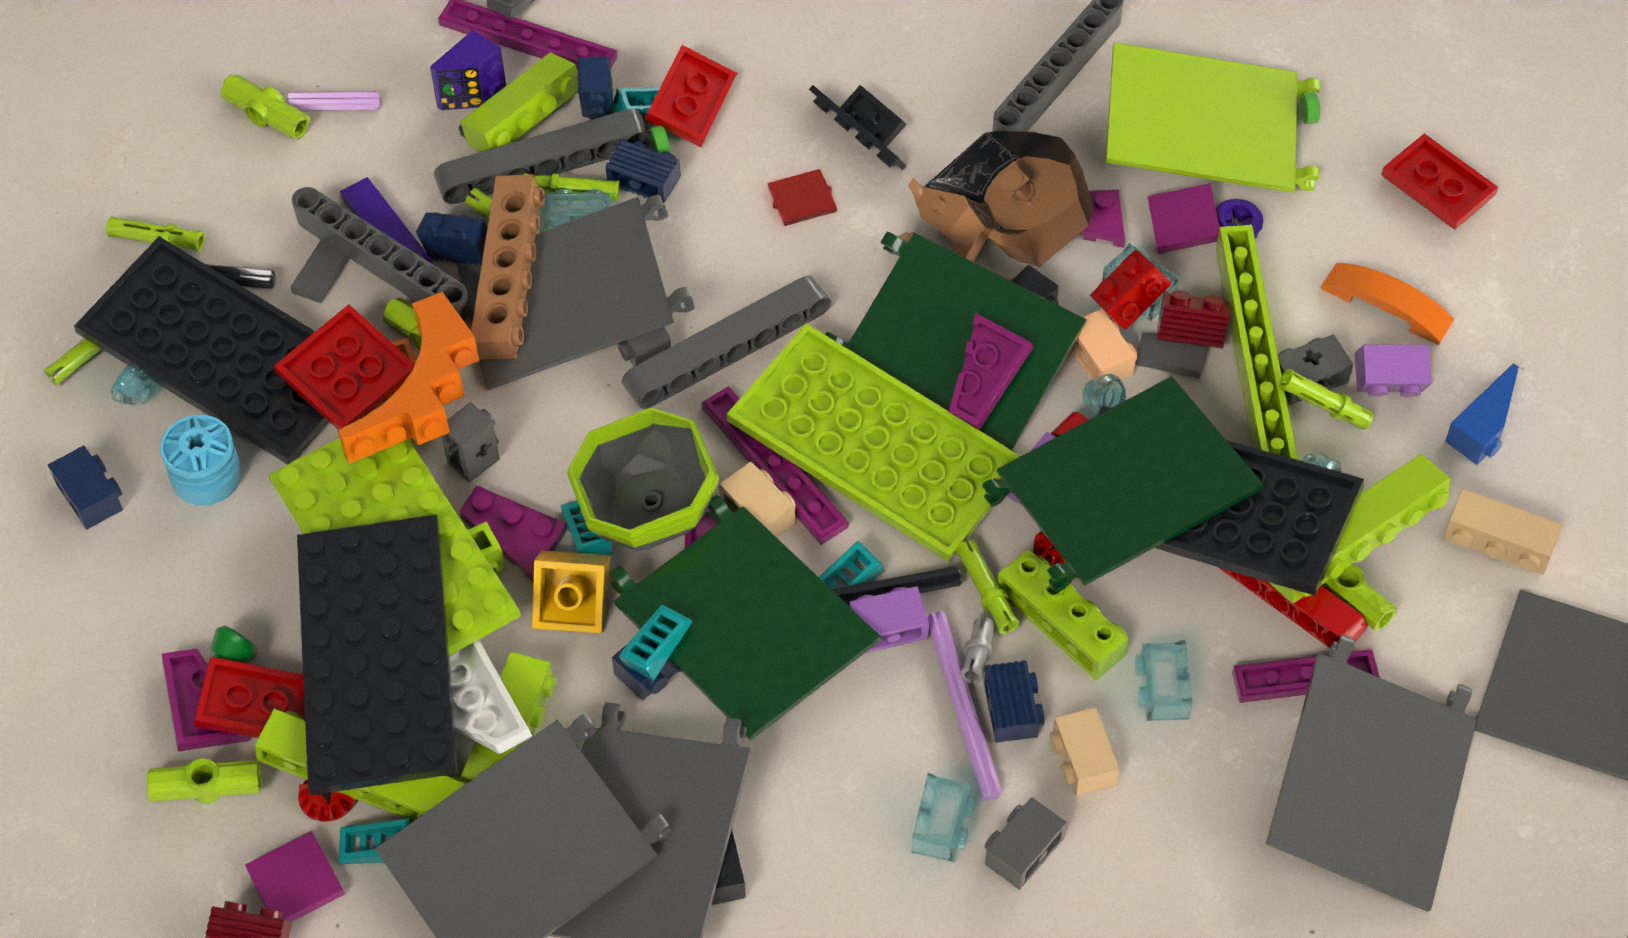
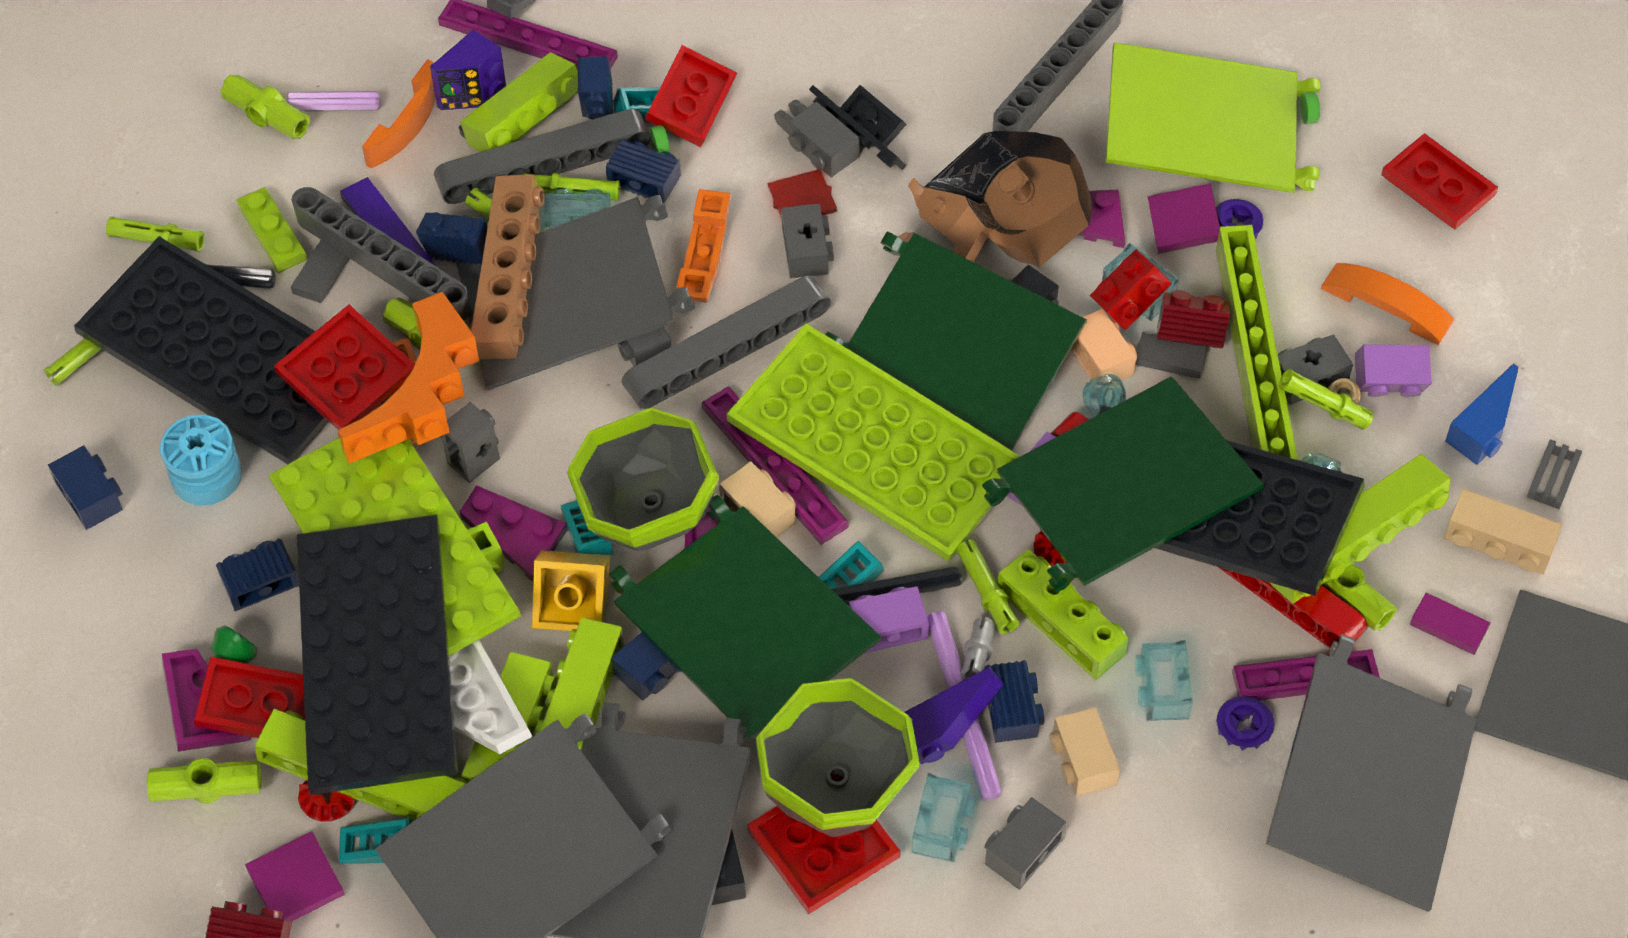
clear light blue cone [111,363,155,406] -> none
teal slope [619,605,692,681] -> none
magenta wing [949,313,1034,430] -> none
none -> dark blue brick [216,539,299,612]
none -> lime plate [236,187,307,273]
none -> orange slope [362,59,435,168]
none -> lime brick [534,617,624,751]
none -> orange slope [676,189,731,303]
none -> red plate [747,775,901,914]
none -> dark grey rock [756,678,920,837]
none -> dark grey hinge [774,99,859,178]
none -> dark grey brick [781,204,834,278]
none -> dark purple slope [904,667,1003,764]
none -> dark purple gear [1216,696,1274,751]
none -> tan plate [1328,378,1361,404]
none -> magenta tile [1410,593,1491,655]
none -> dark grey tile [1527,439,1582,510]

